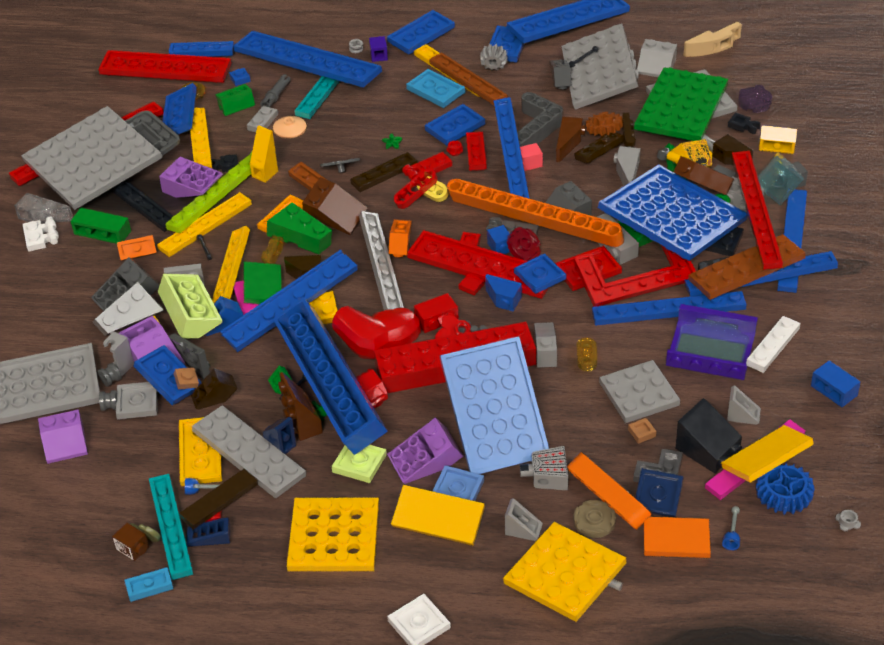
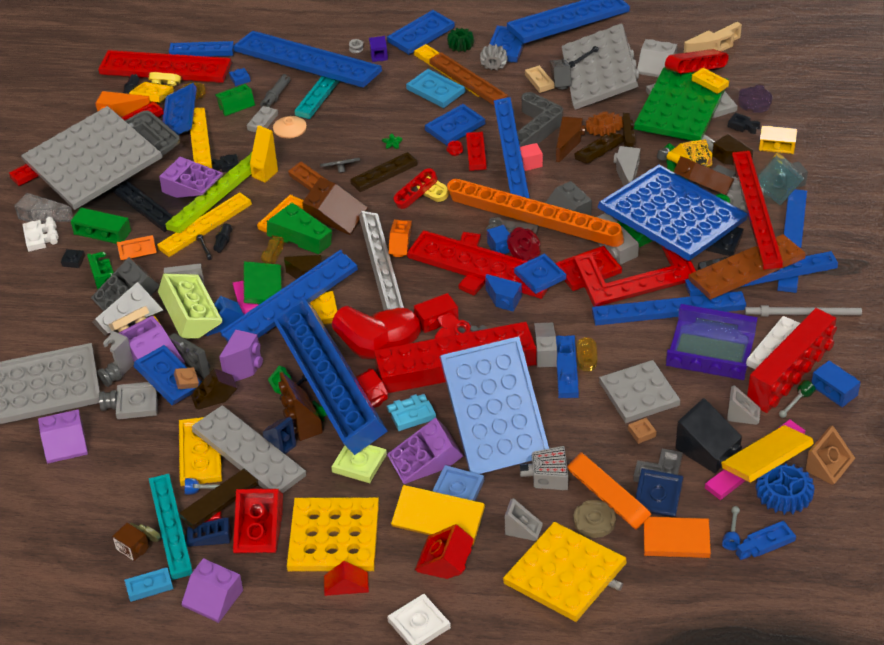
yellow tile [212,226,250,303] -> none
red plate [402,152,452,180] -> none
light grey plate [835,510,861,531] -> none
none -> black plate [61,249,85,268]
none -> green hinge [87,252,113,290]
none -> orange slope [96,91,150,117]
none -> tan plate [108,306,149,332]
none -> black axle [123,74,139,94]
none -> yellow plate [129,82,174,103]
none -> light yellow plate [149,72,181,86]
none -> medium lavender slope [182,558,243,623]
none -> black axle [213,223,233,253]
none -> medium lavender slope [219,330,263,382]
none -> red slope [233,489,283,553]
none -> red slope [324,561,369,596]
none -> medium azure plate [387,394,436,431]
none -> red slope [415,524,474,579]
none -> dark green gear [447,27,474,52]
none -> tan plate [525,65,554,93]
none -> blue hinge [556,335,579,398]
none -> red beam [665,49,729,74]
none -> yellow plate [692,68,729,94]
none -> blue hinge [736,521,796,560]
none -> light grey bar [745,305,862,317]
none -> red brick [747,308,837,413]
none -> hinge [779,380,816,418]
none -> medium nougat slope [805,426,855,485]

